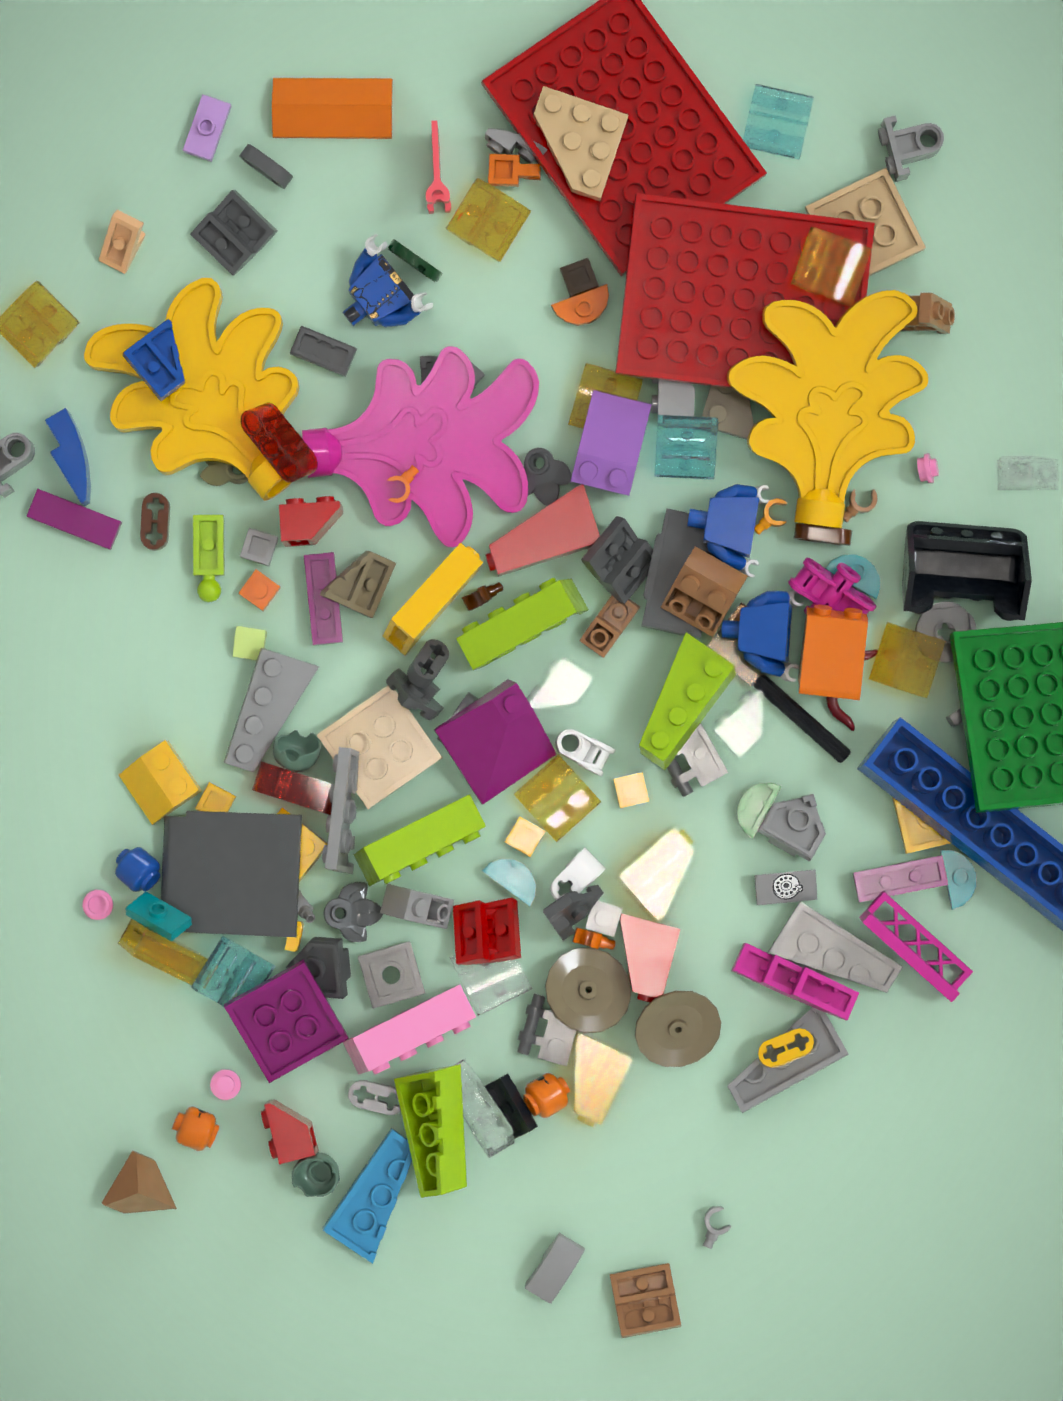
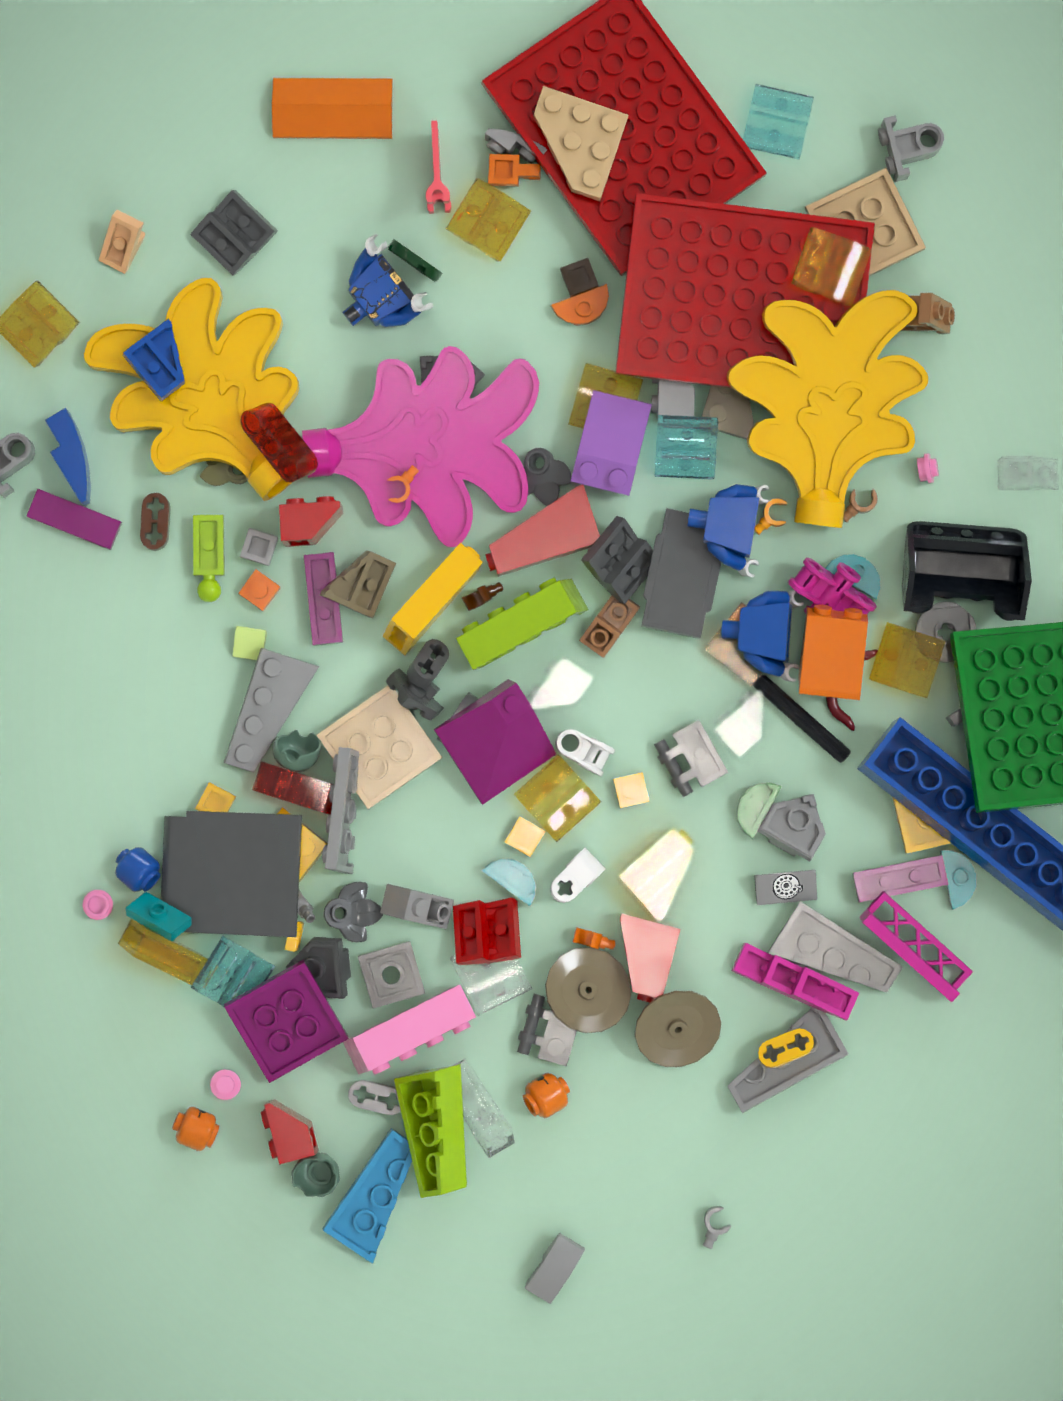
medium nougat slope [102,1150,177,1214] -> none
yellow slope [119,740,202,825] -> none
lavender plate [183,94,231,162] -> none
dark grey beam [239,144,293,189] -> none
dark grey plate [290,326,357,377] -> none
lime wedge [353,794,486,887] -> none
black plate [483,1074,538,1140] -> none
dark grey plate [543,885,604,941] -> none
clear yellow slope [574,1031,633,1127] -> none
plate [585,901,623,937] -> none
medium nougat slope [610,1263,681,1338] -> none
lime wedge [639,632,736,770] -> none
medium nougat slope [661,546,748,637] -> none
reddish brown beam [794,523,852,546] -> none

